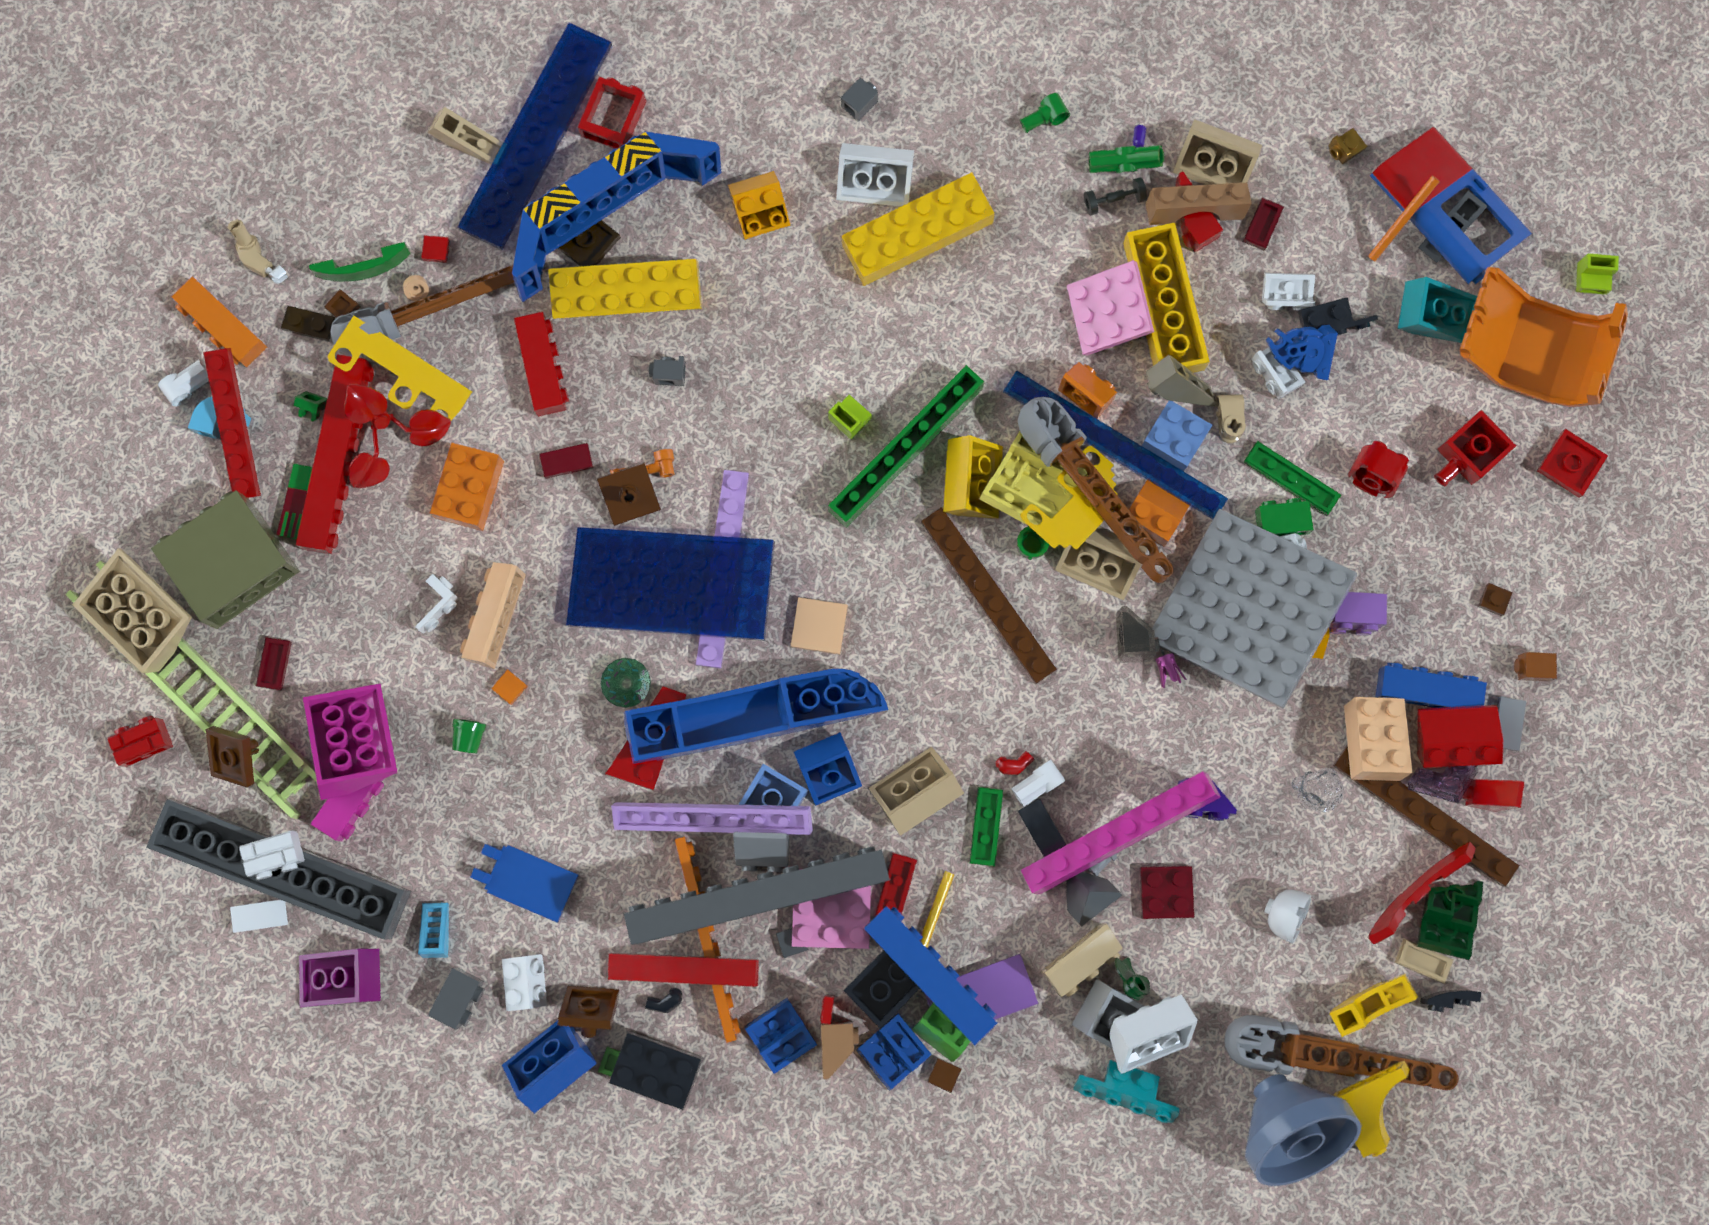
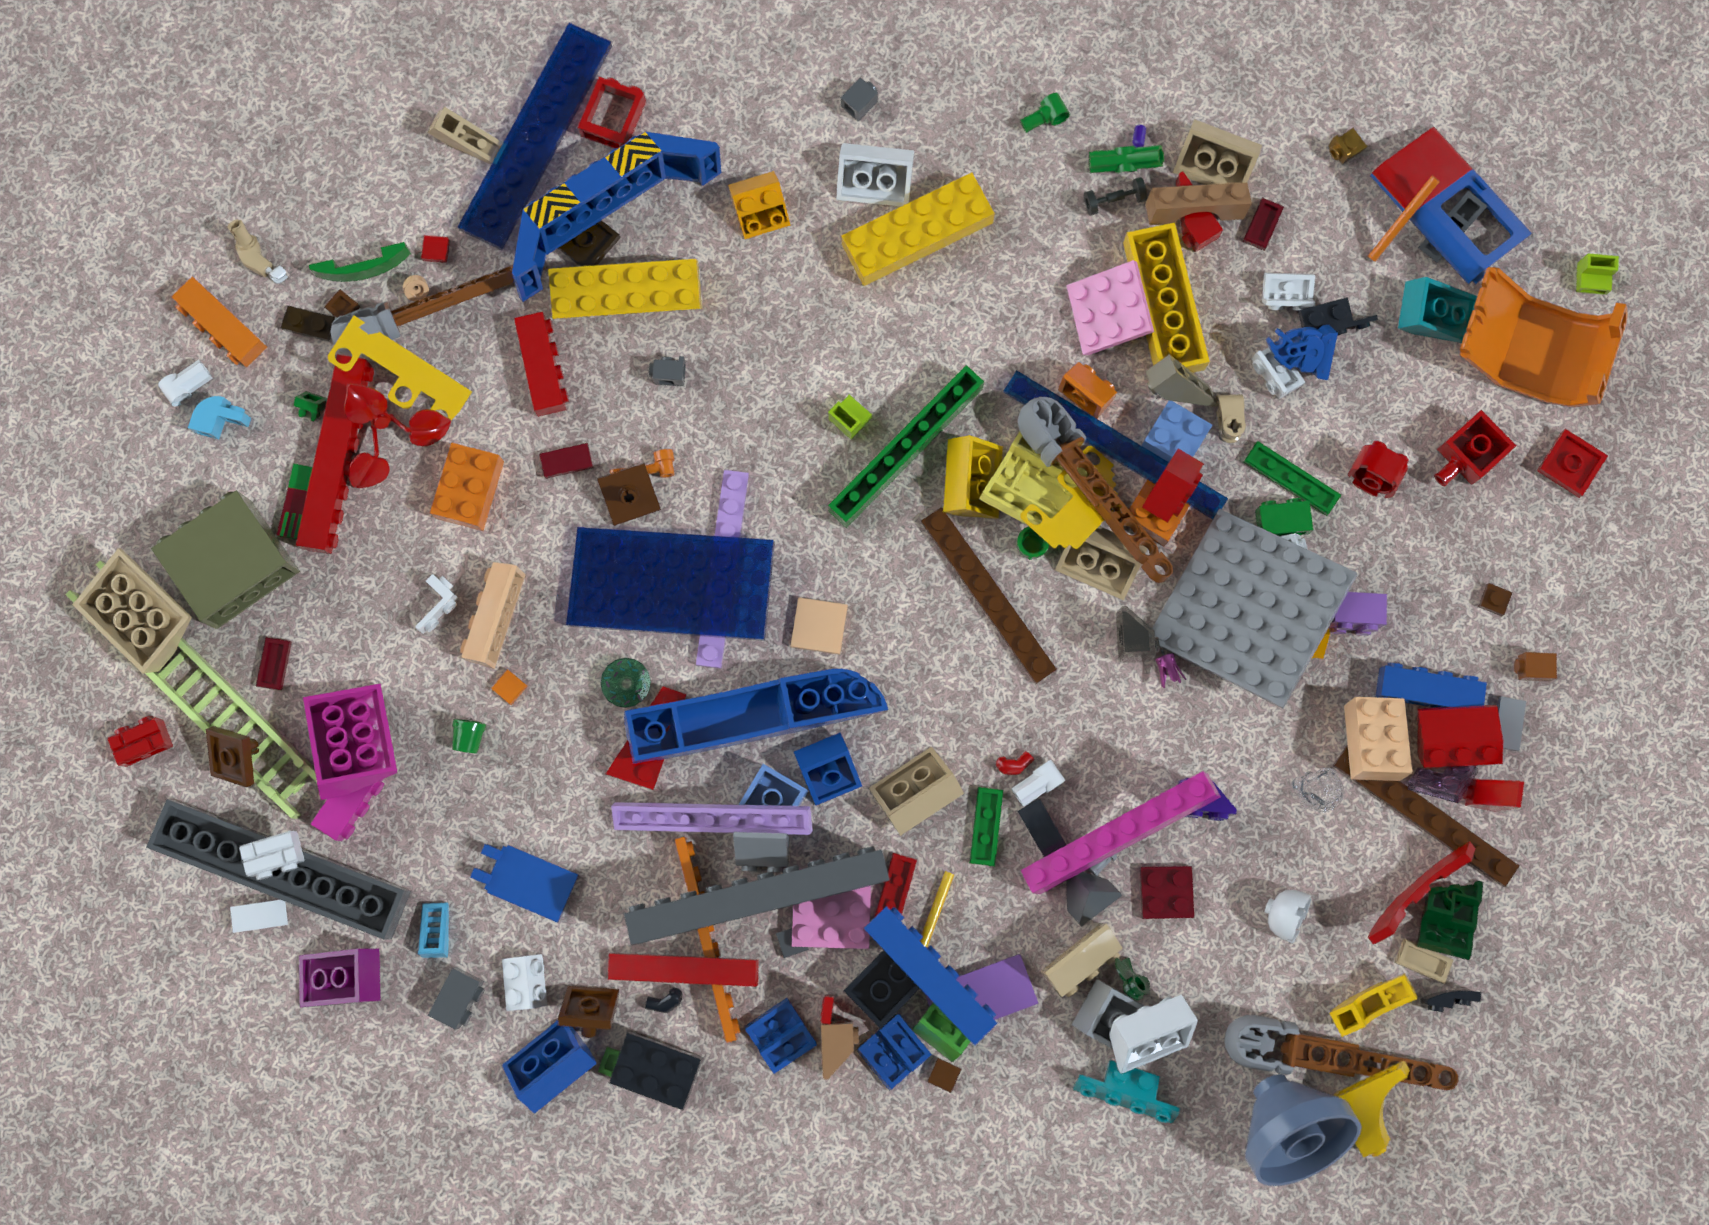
red plate [203,348,261,498] -> none
none -> red brick [1142,448,1204,523]

